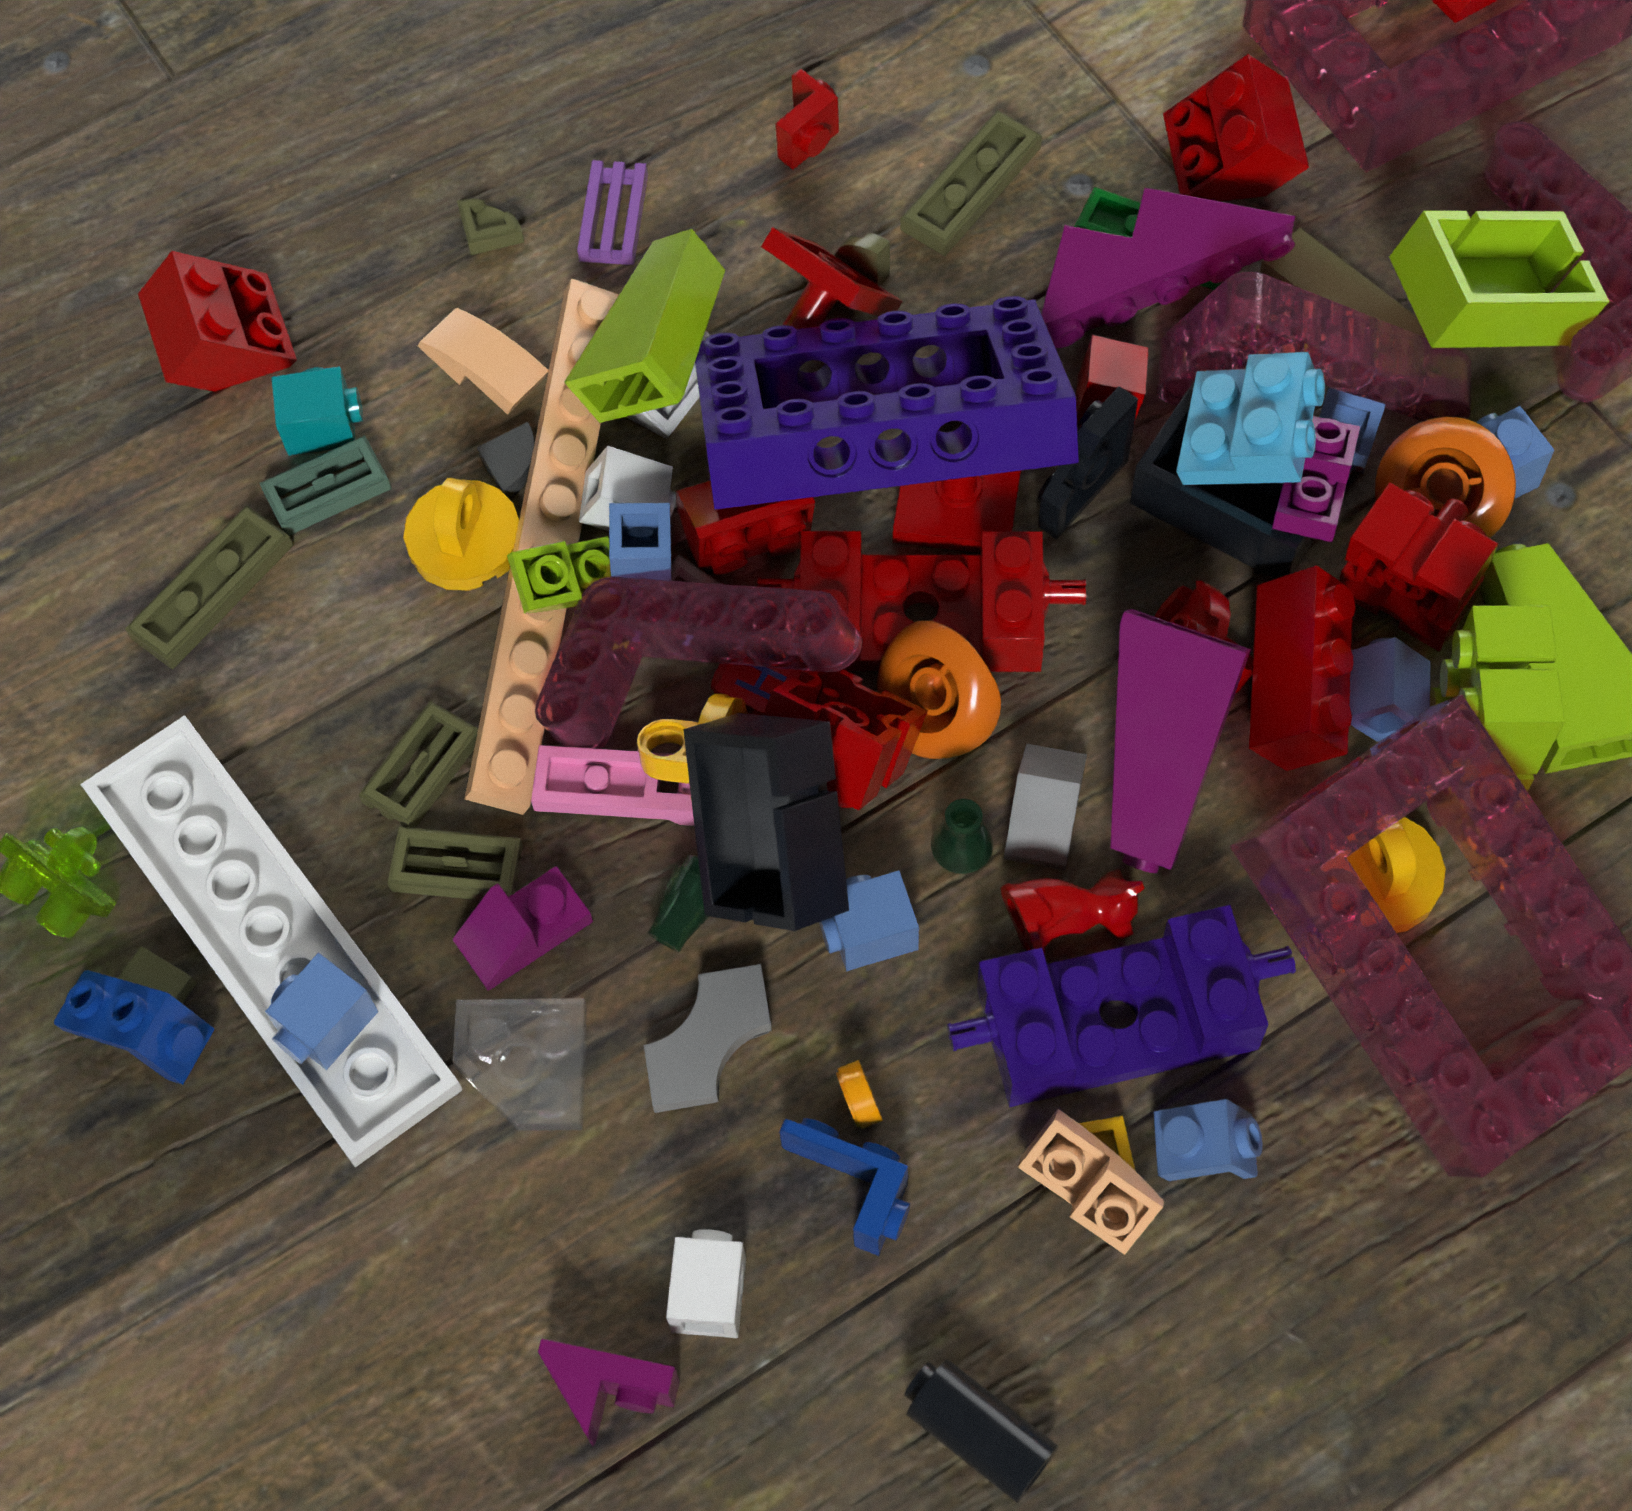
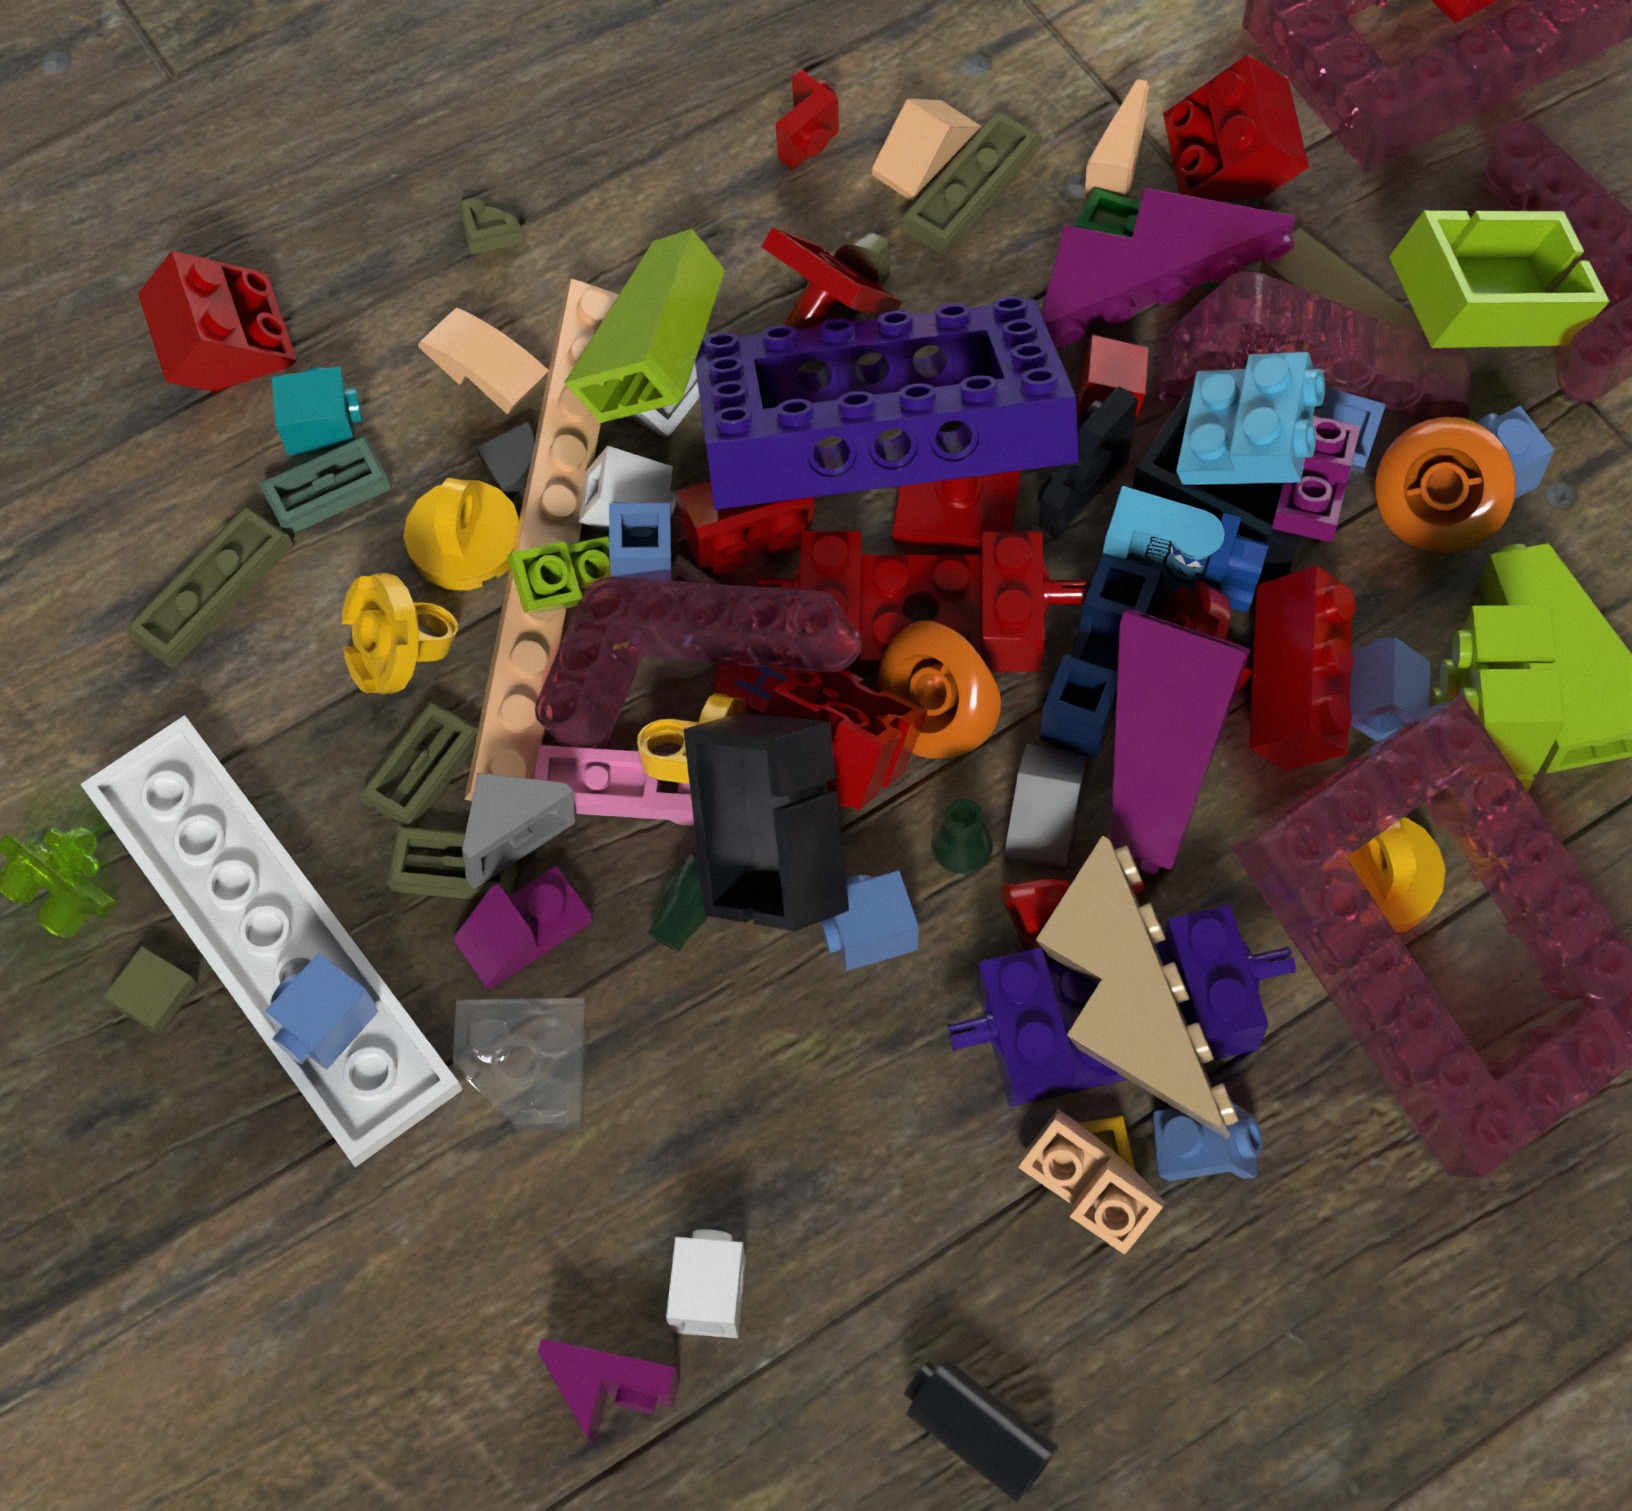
blue bracket [54,970,215,1085] -> none
medium lavender tile [577,160,648,265] -> none
light grey tile [644,964,772,1113] -> none
blue bracket [779,1118,911,1256] -> none
light orange tile [836,1060,883,1129] -> none
red brick [1339,482,1498,652] -> none
none -> yellow tile [342,573,458,694]
none -> light grey slope [462,773,576,889]
none -> light nougat slope [872,99,982,203]
none -> tan slope [1036,836,1239,1140]
none -> dark blue arch [1040,553,1162,759]
none -> light nougat slope [1085,79,1150,198]
none -> medium azure hips [1102,486,1269,613]

